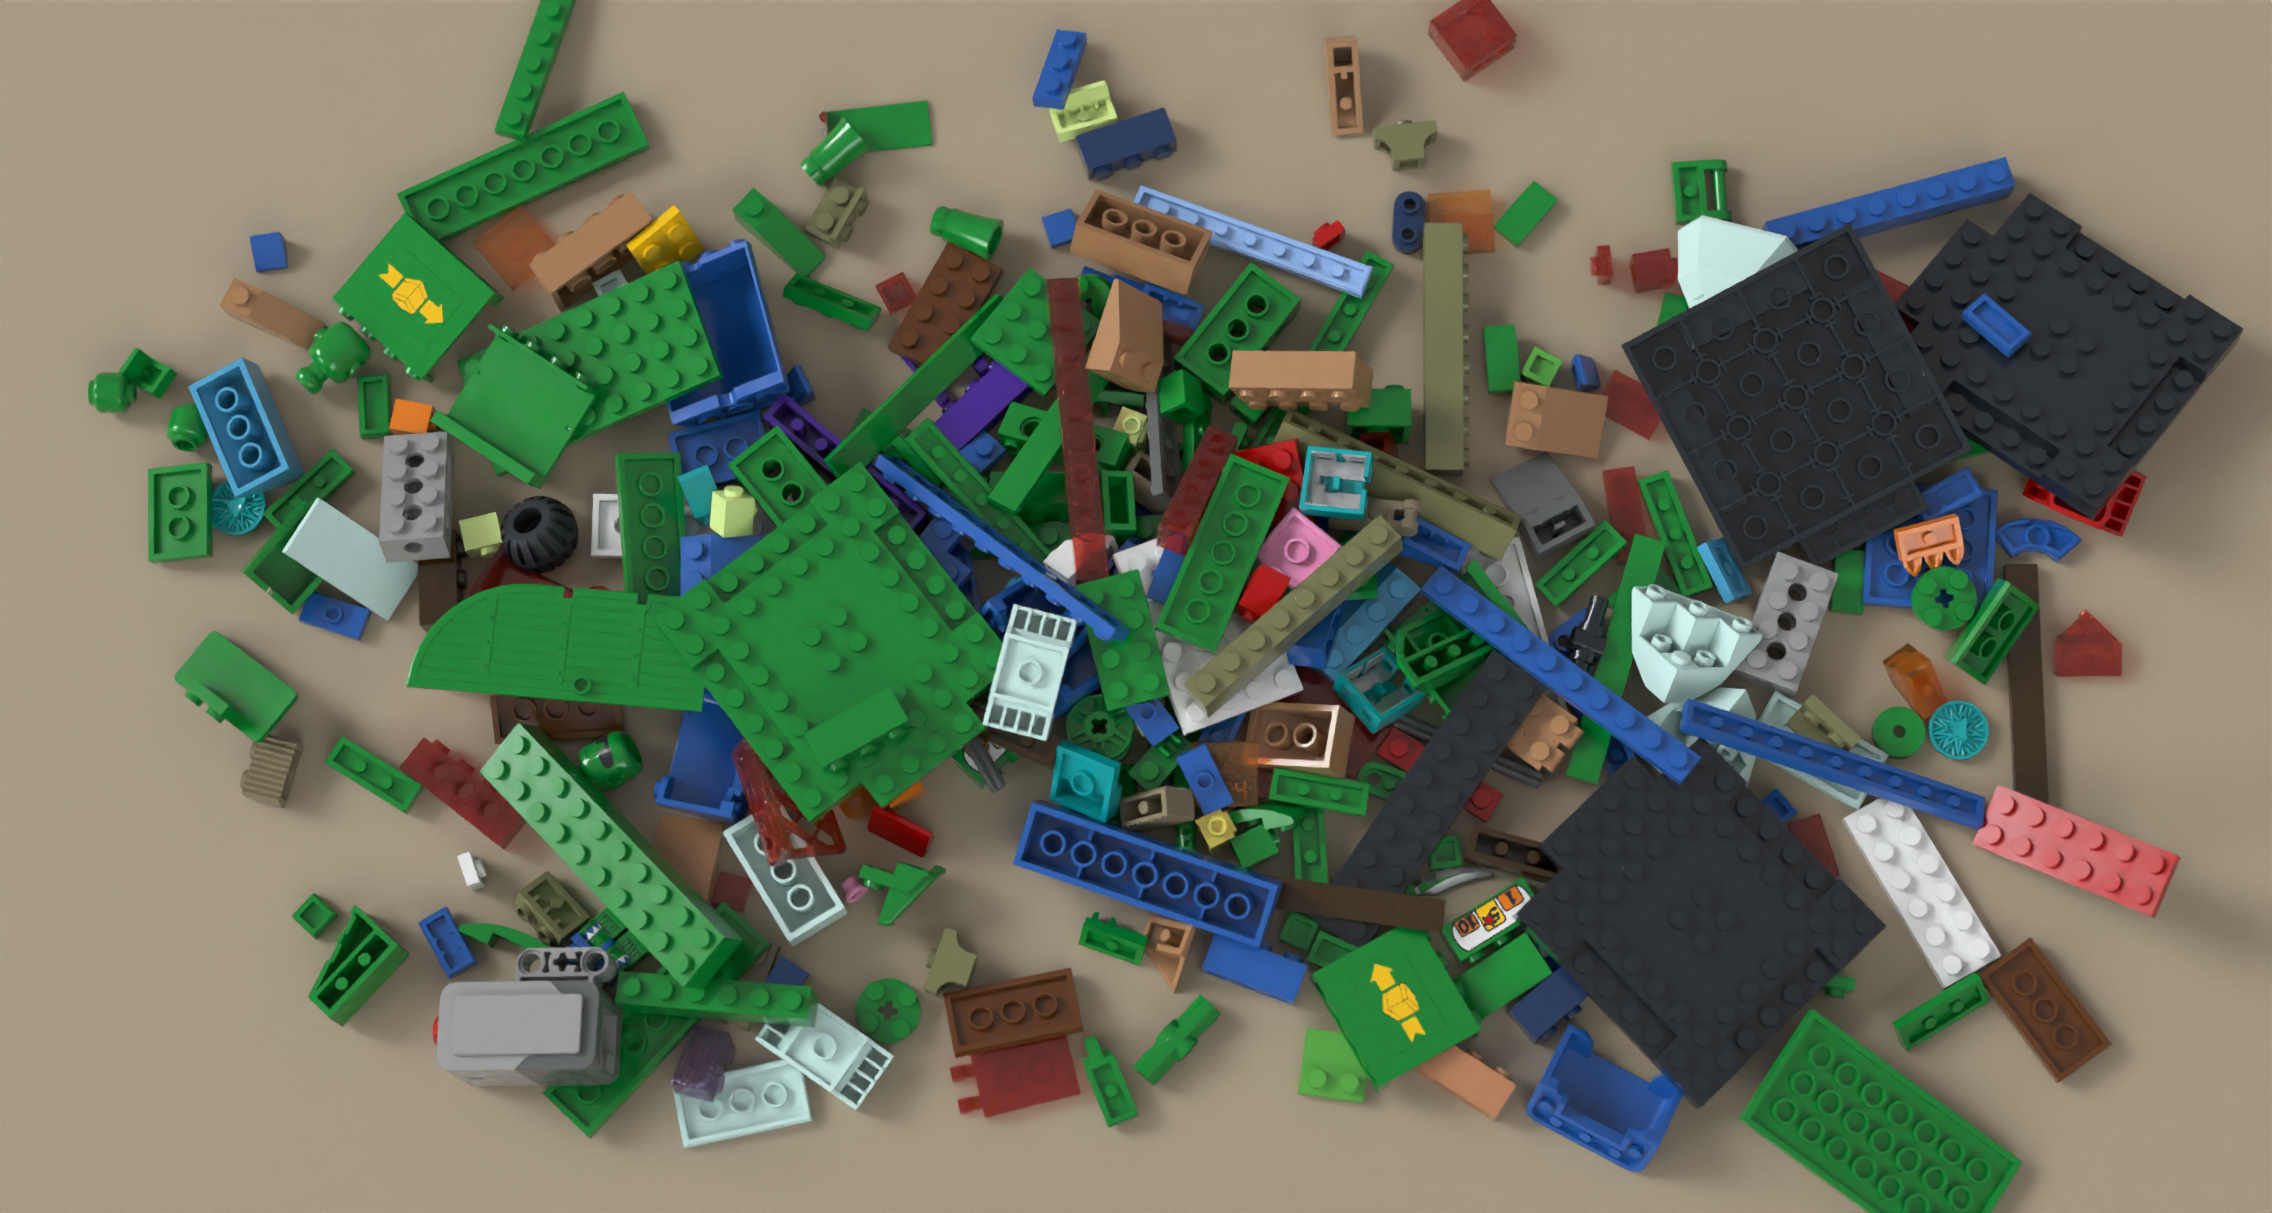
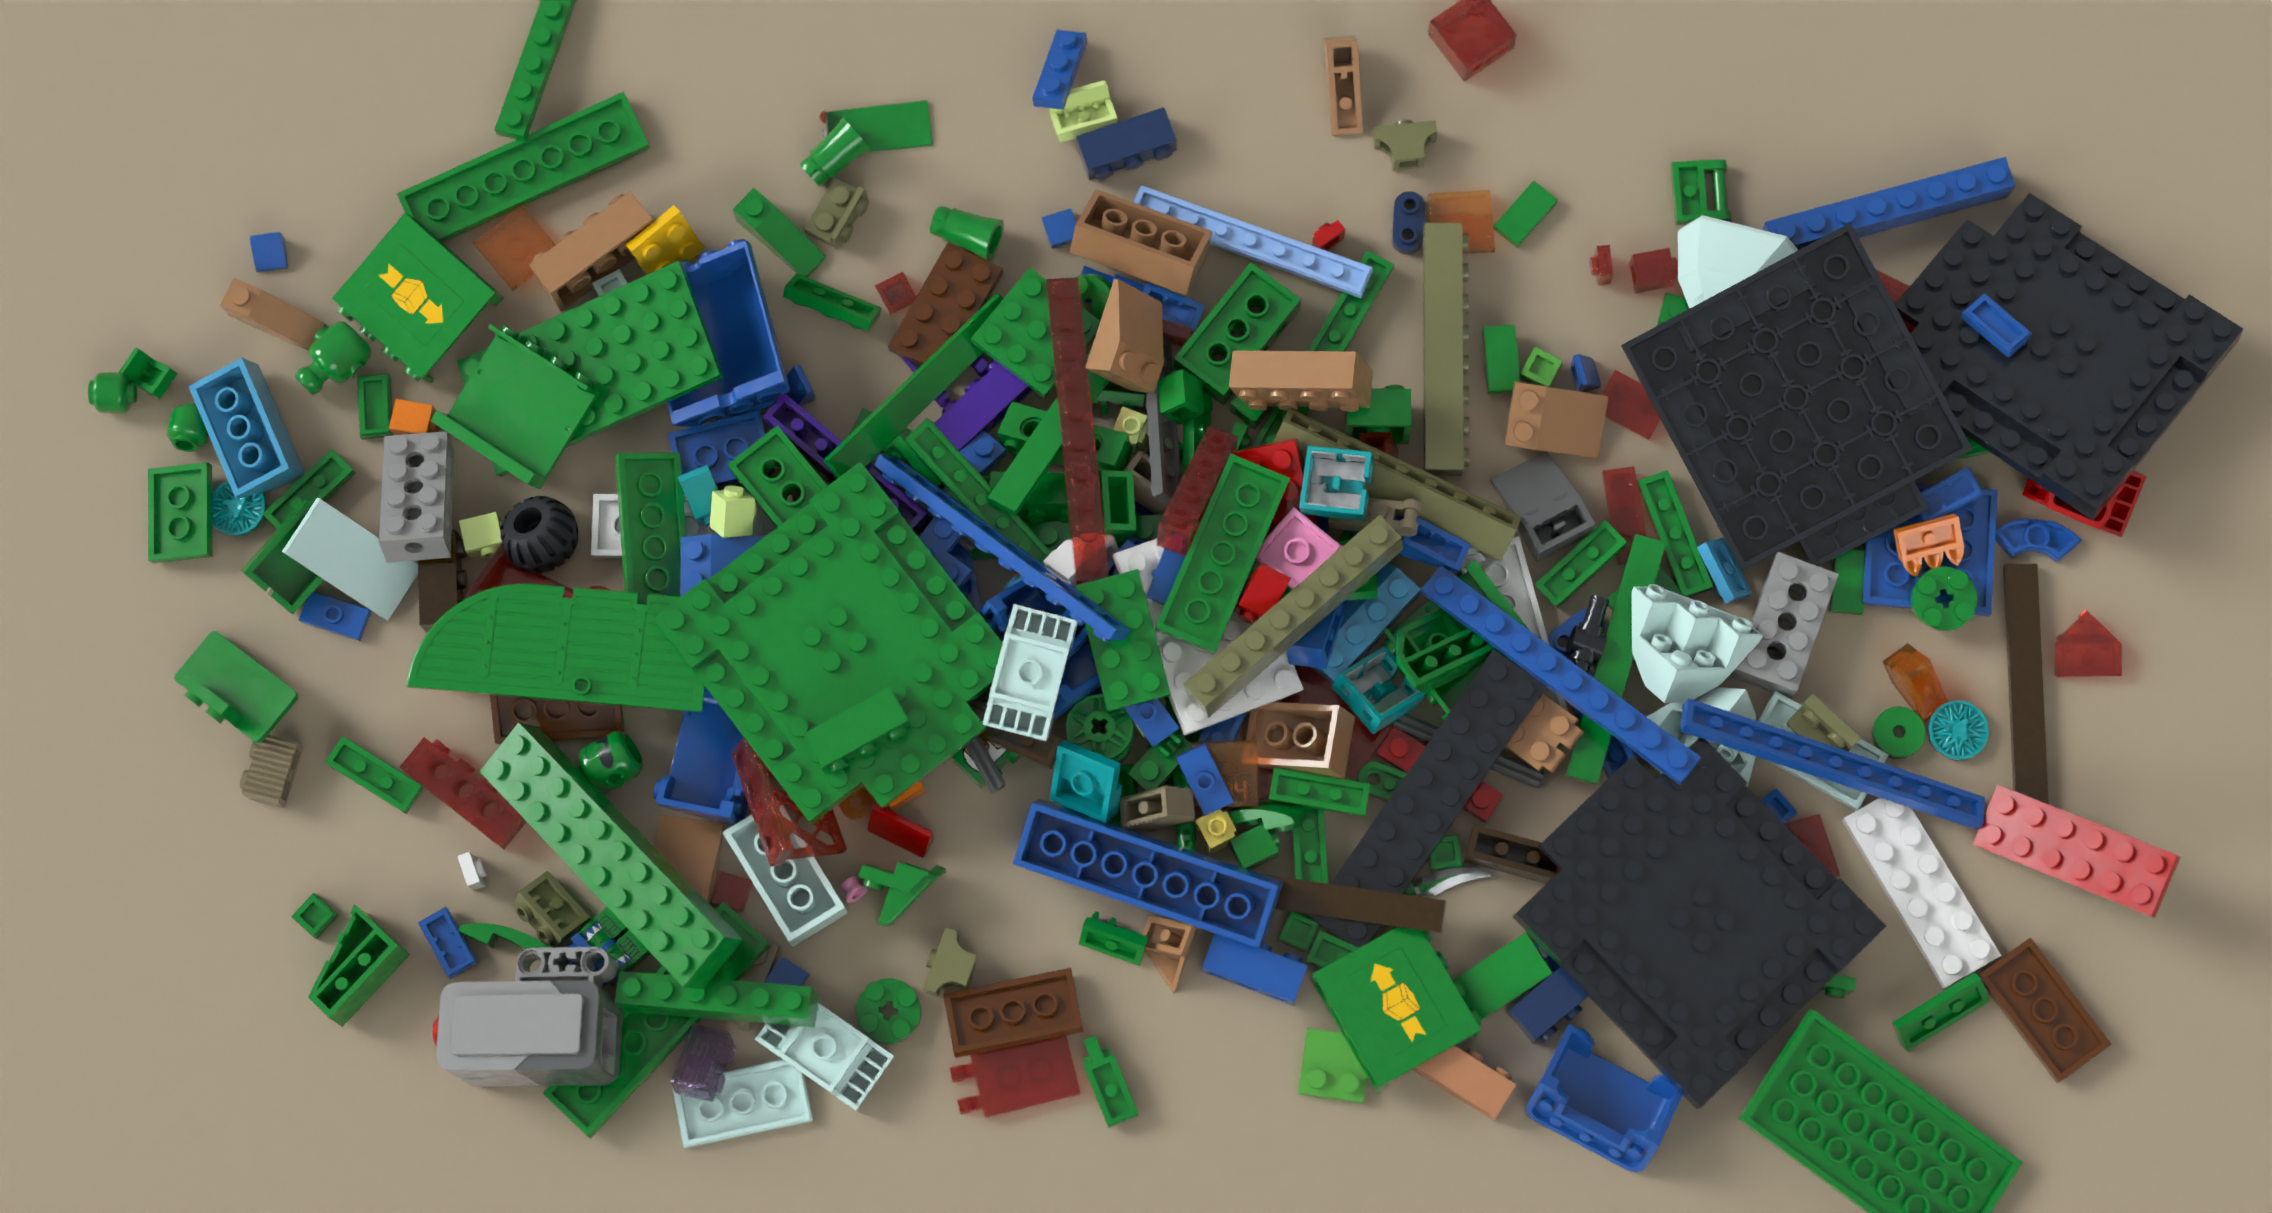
green piece [1133,995,1220,1086] -> none
brick [1439,877,1534,965] -> none
green slope [1943,578,2040,685] -> none

